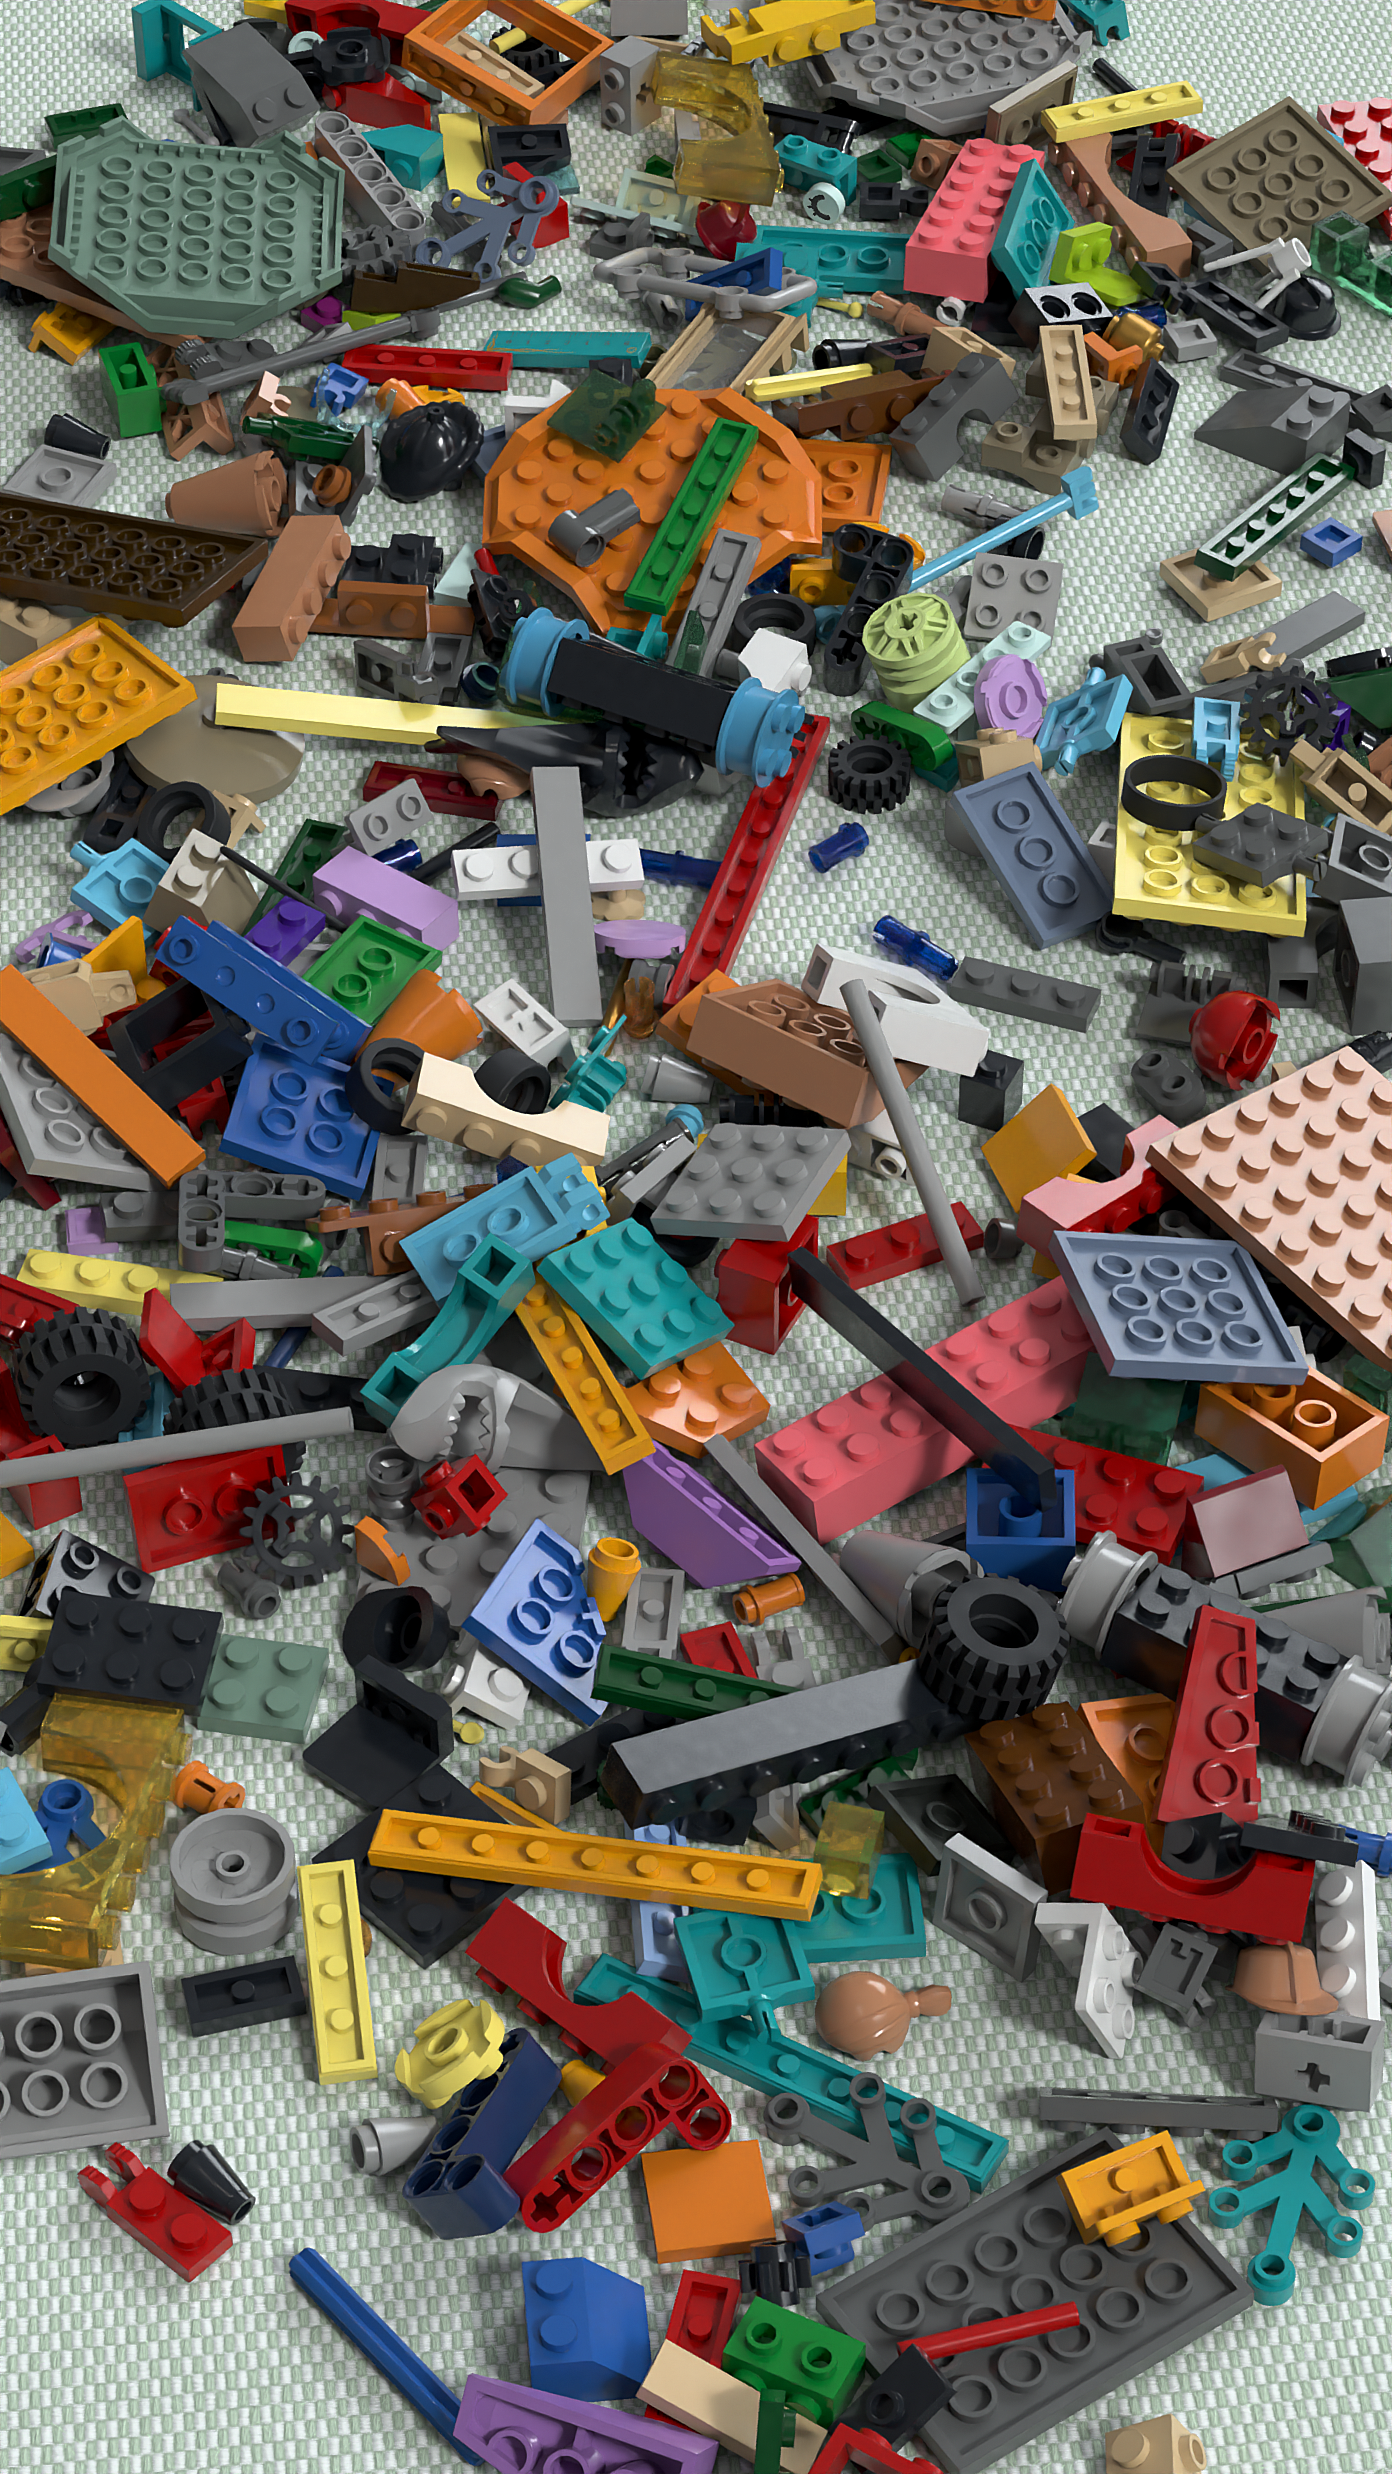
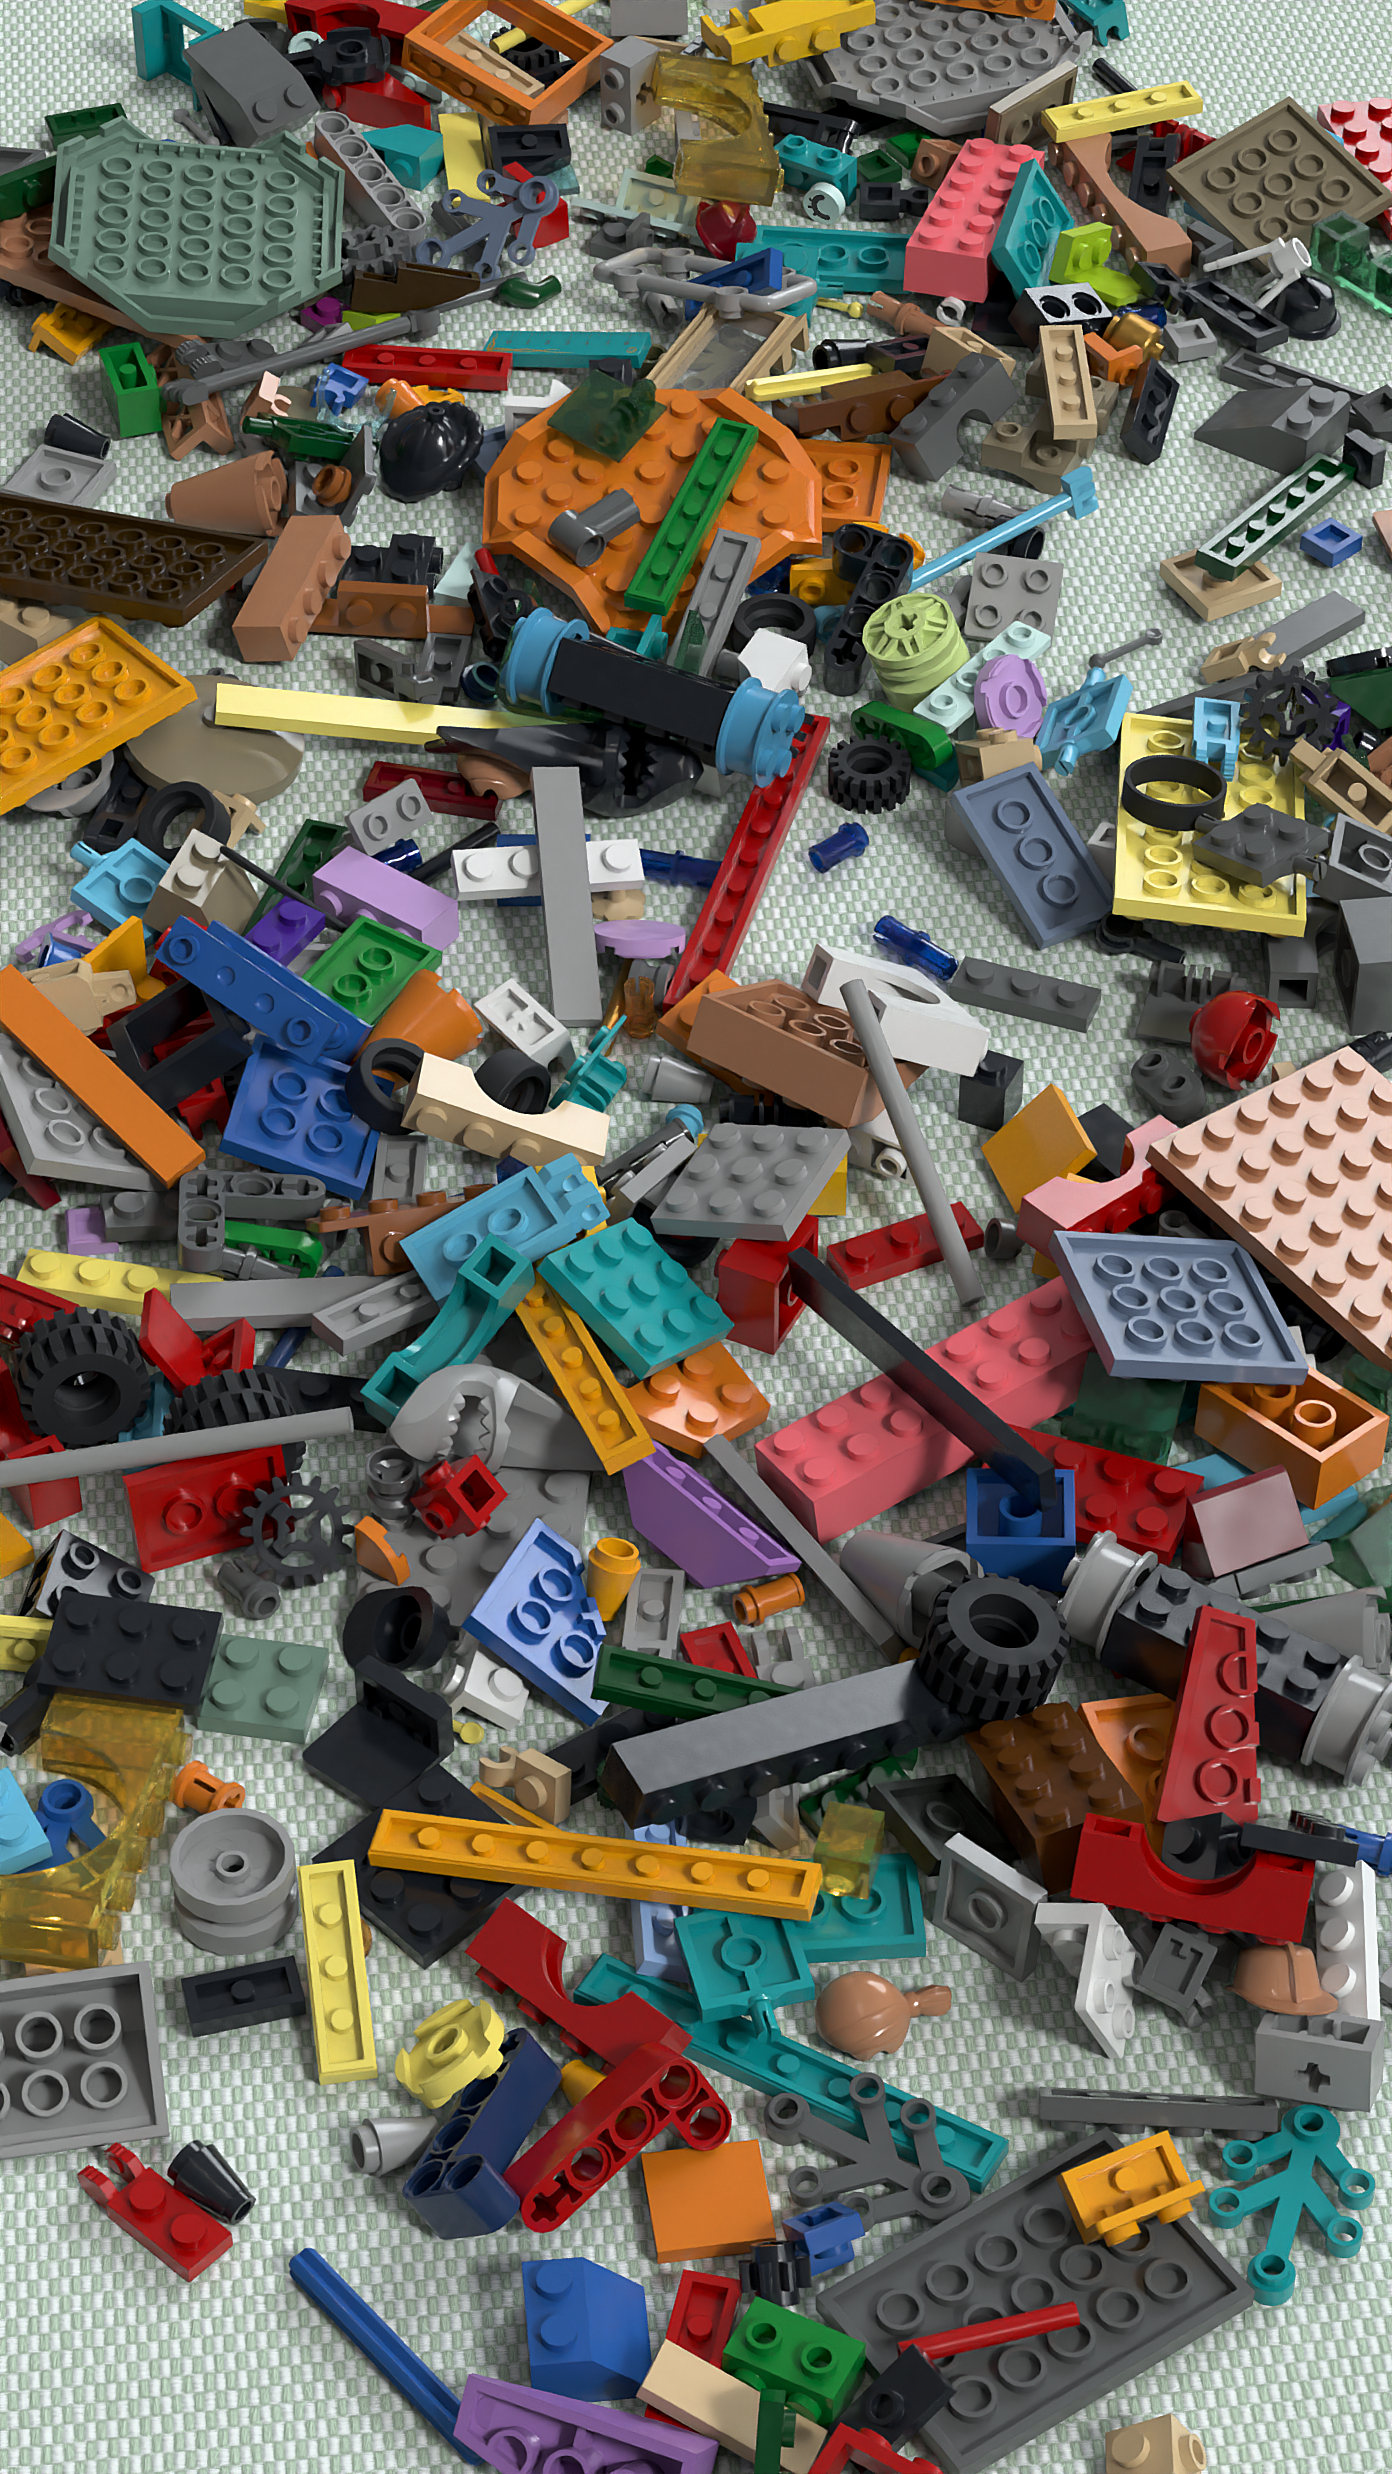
dark grey slope [1103,636,1194,715] -> none

